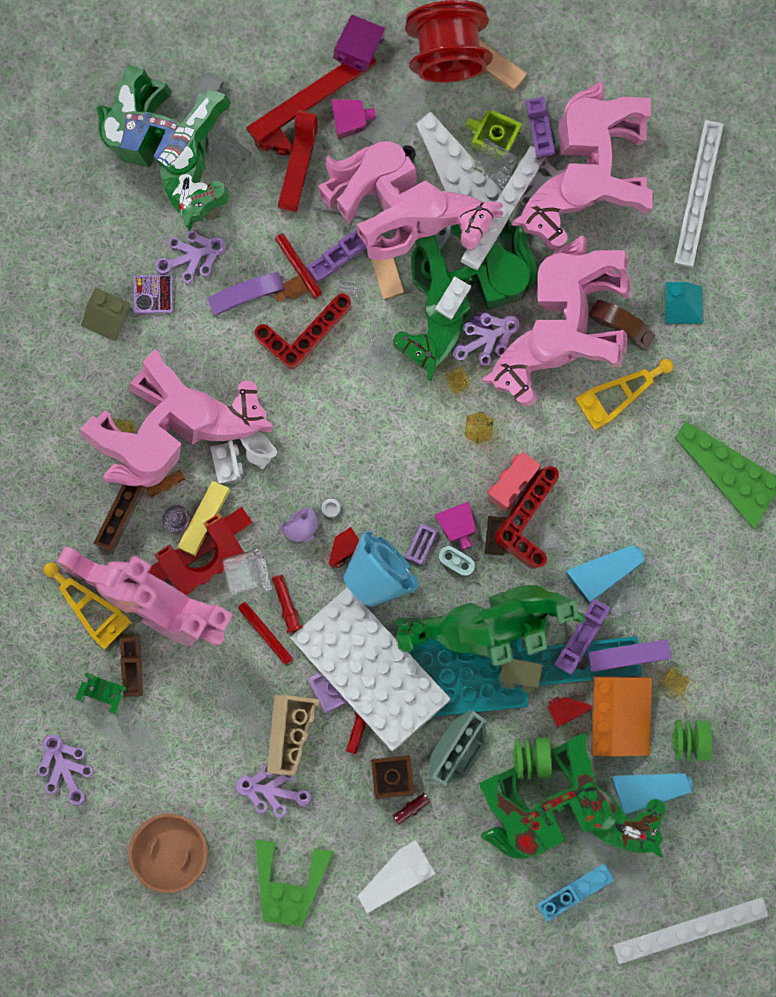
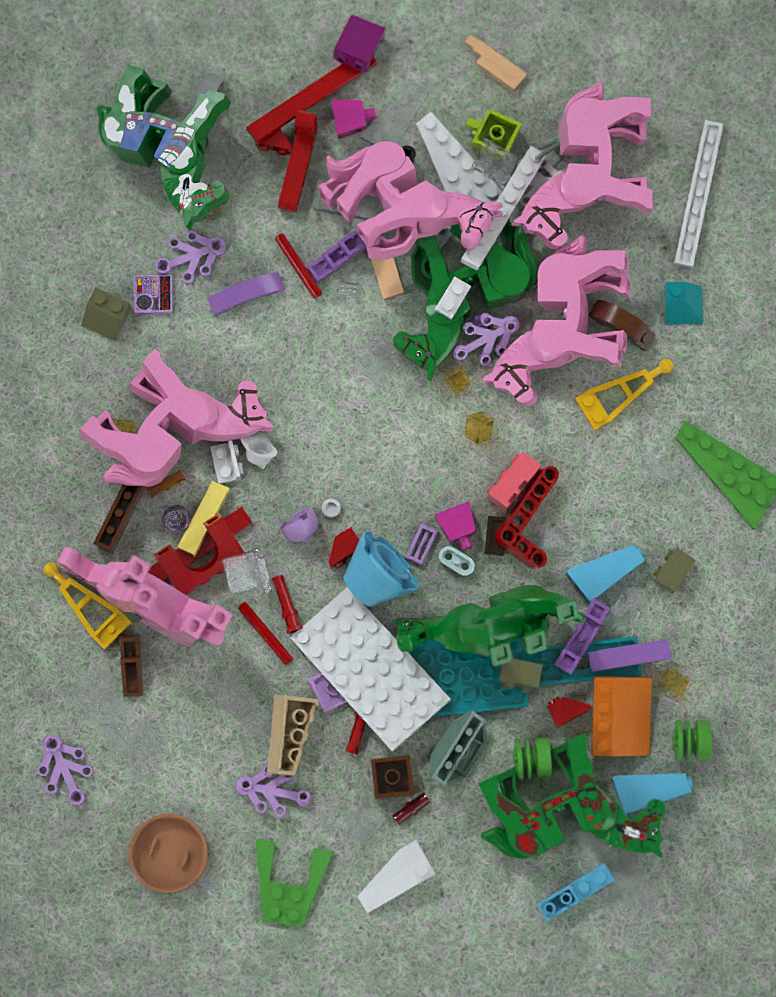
green piece [74,672,127,716] -> none
red beam [254,294,351,369] -> none
dark orange plate [274,275,308,302] -> none
red wheel [405,0,493,83] -> none
medium lavender slope [526,96,555,158] -> none
white plate [613,897,768,964] -> none
none -> olive brick [653,547,696,594]

